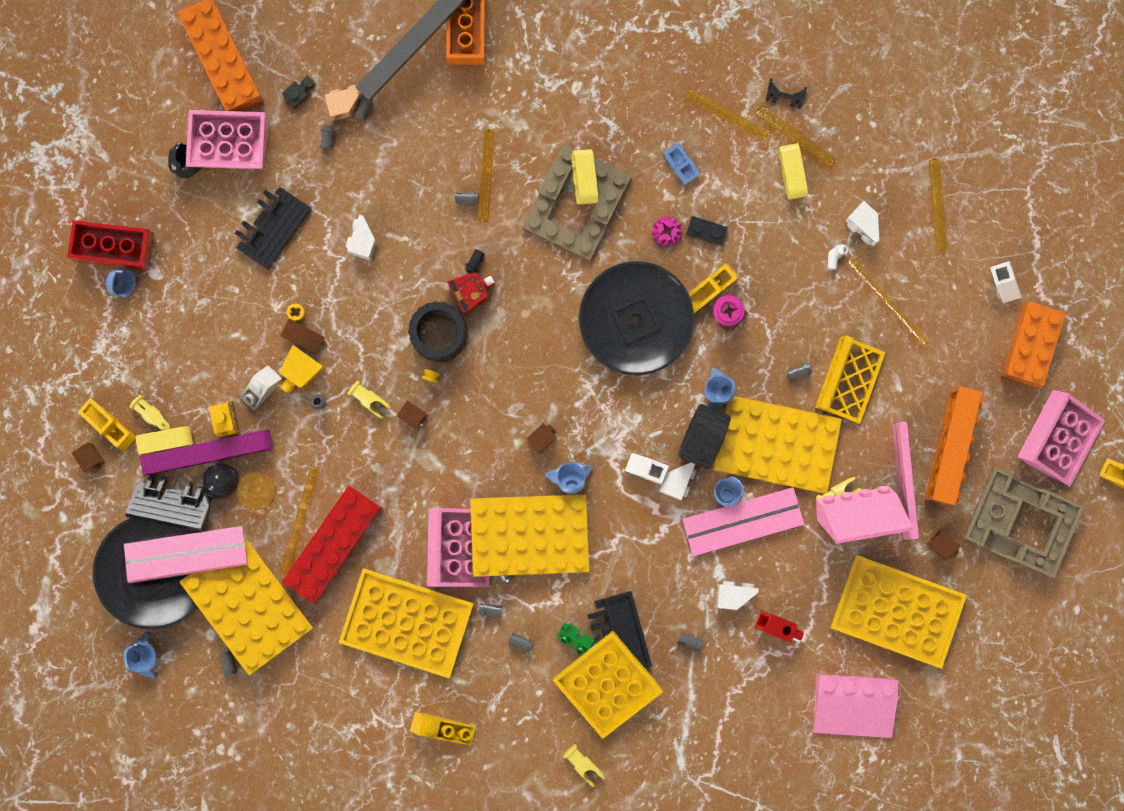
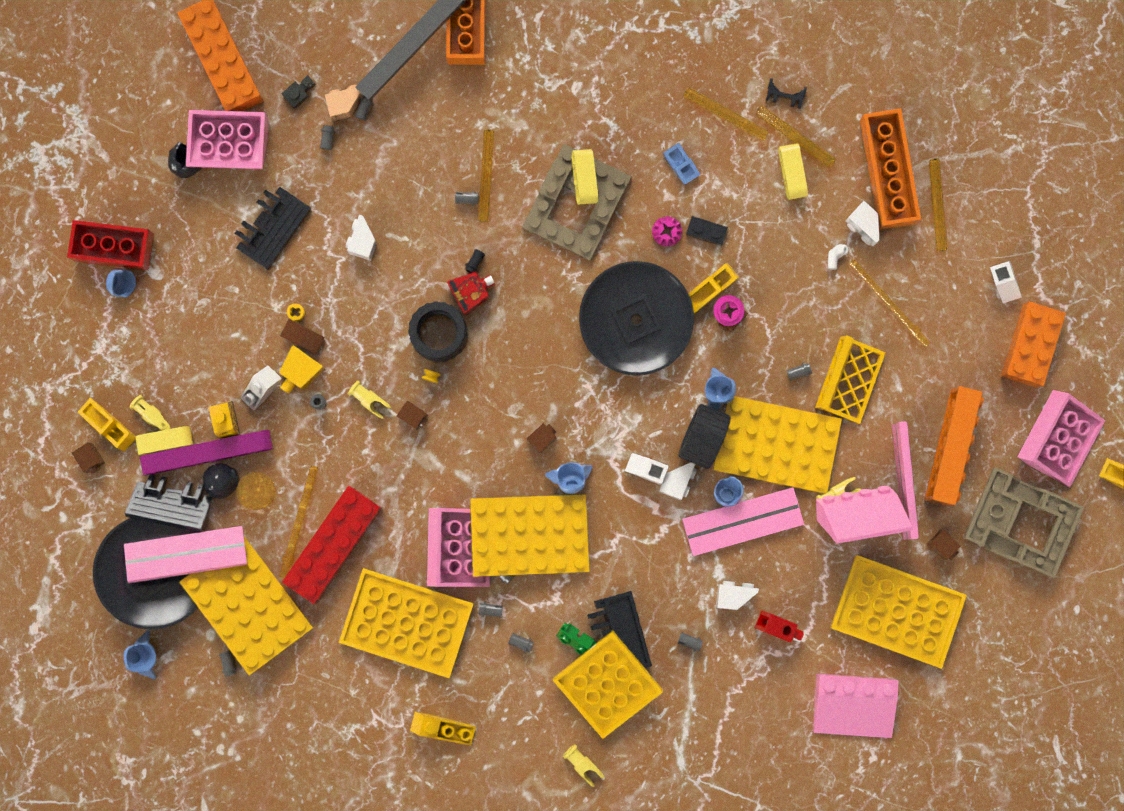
none -> orange brick [860,108,921,230]

